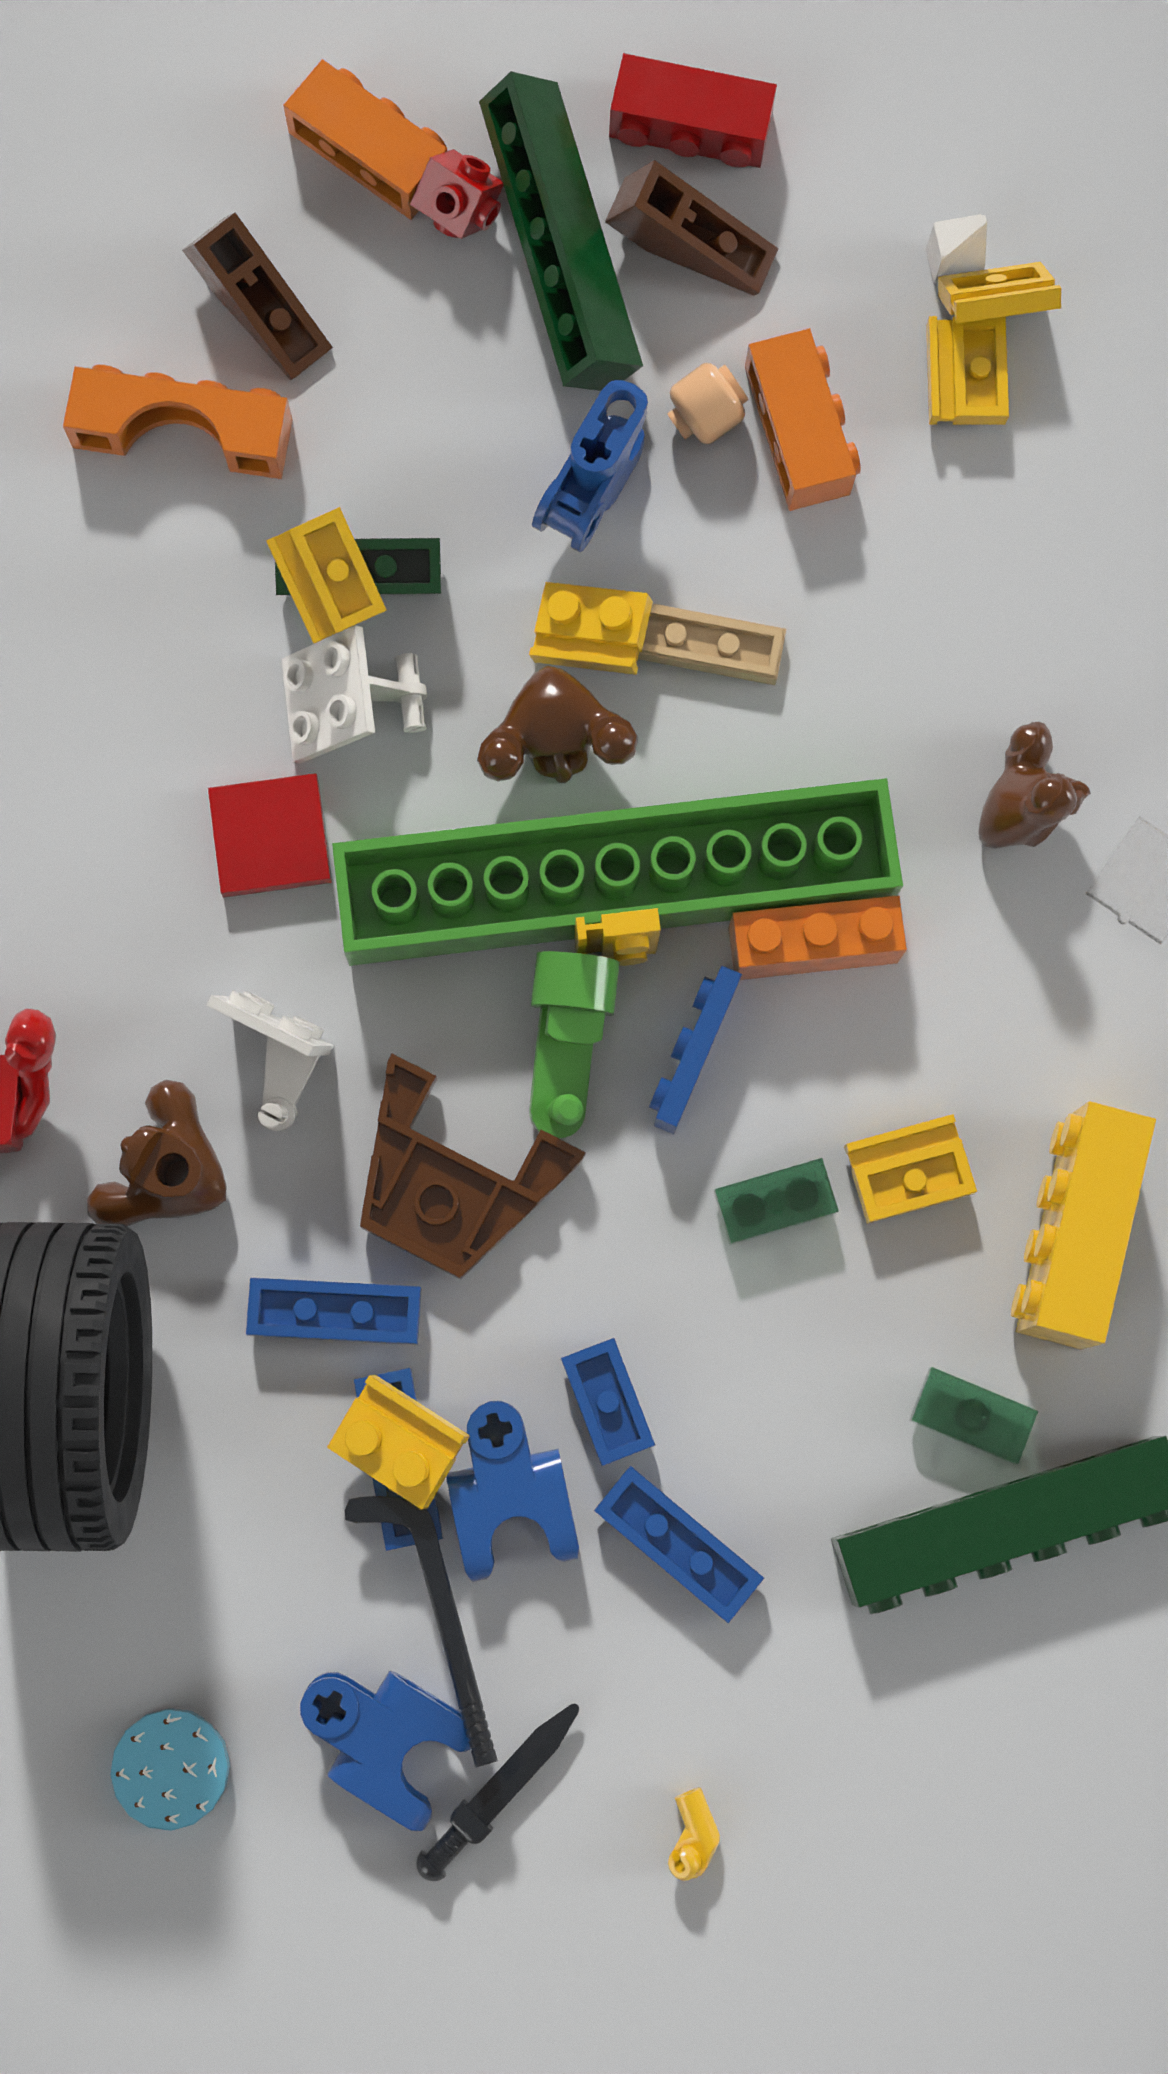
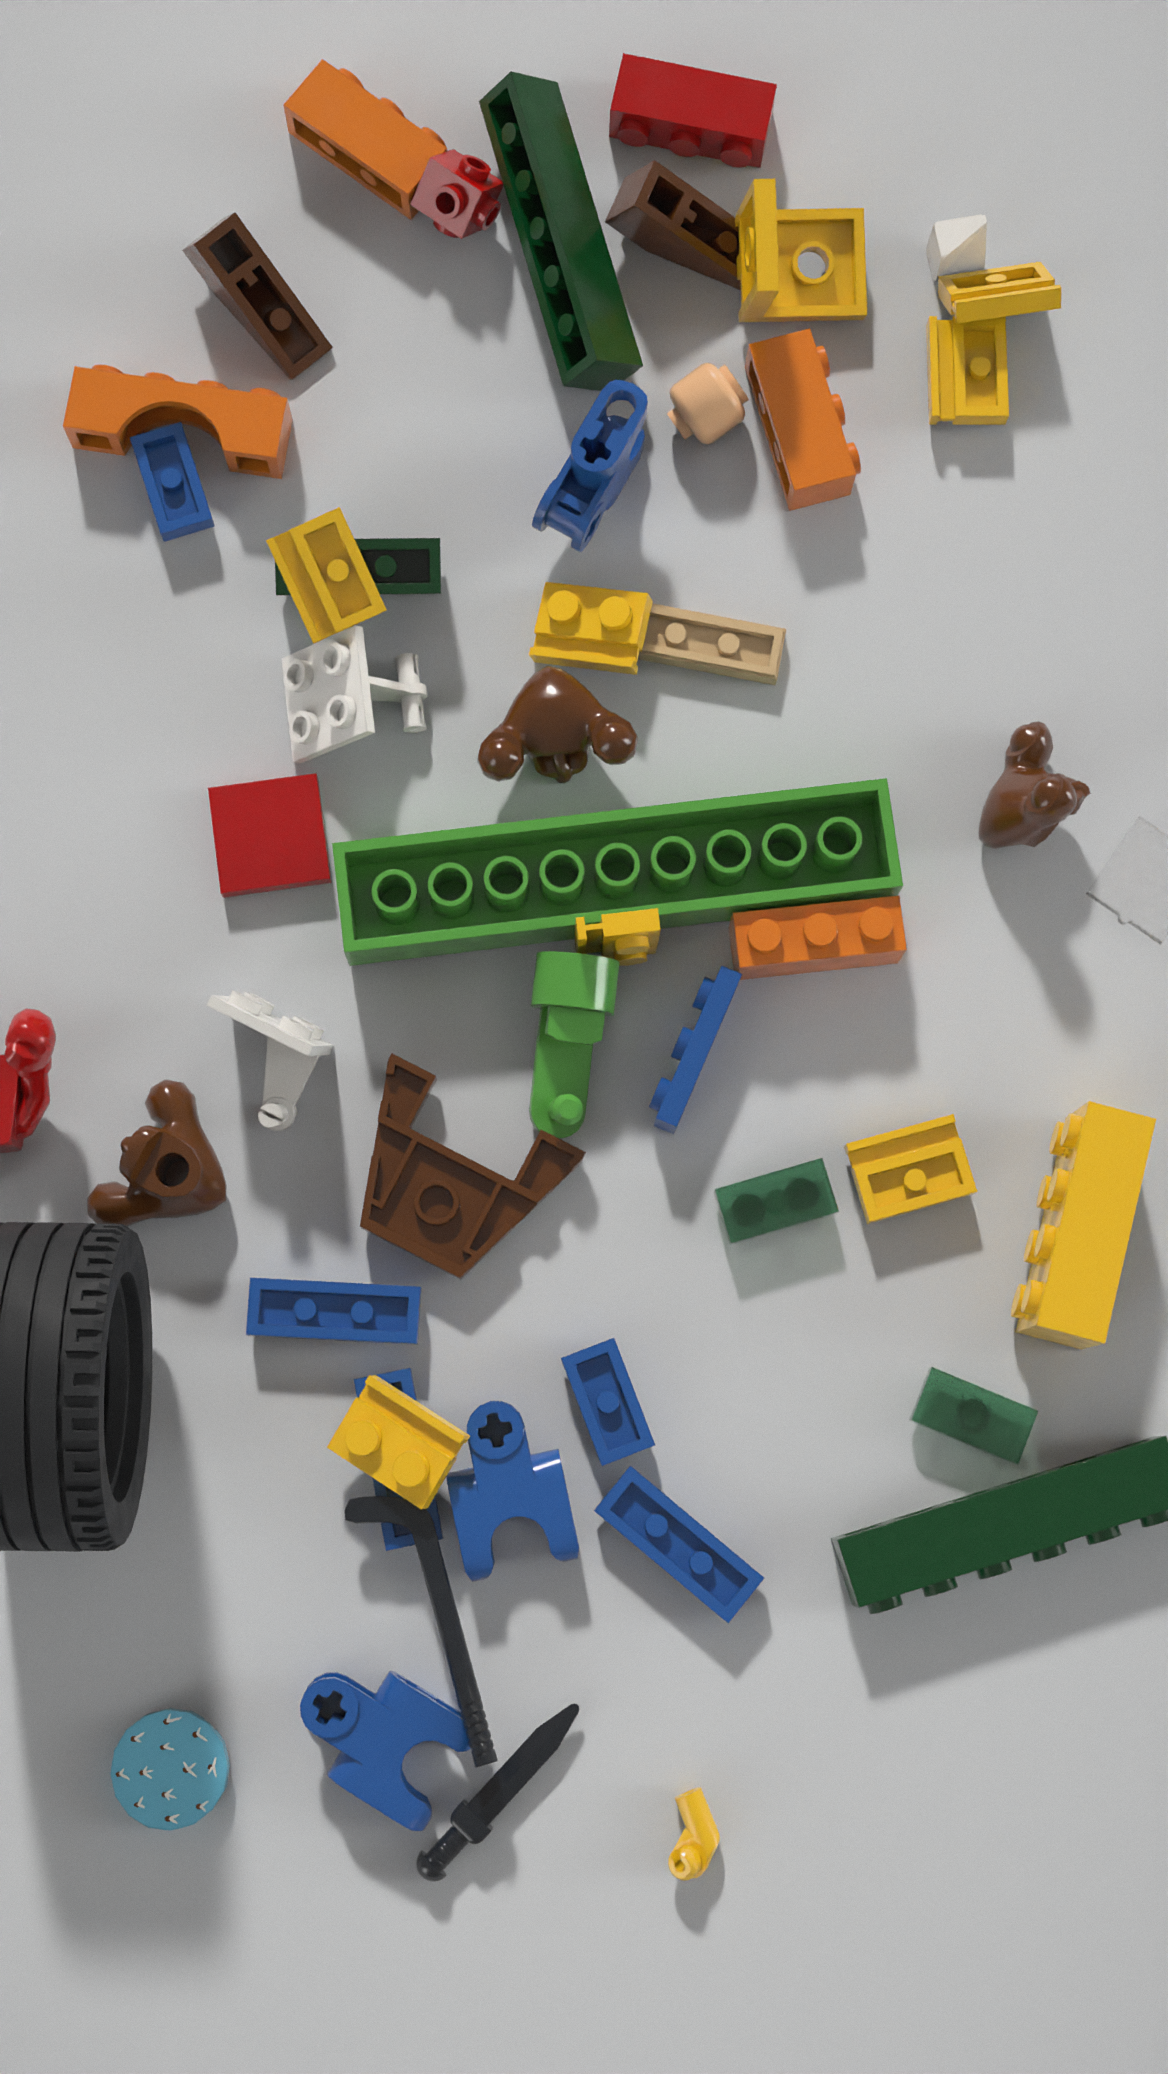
none -> blue plate [130,422,215,542]
none -> yellow bracket [735,178,867,323]

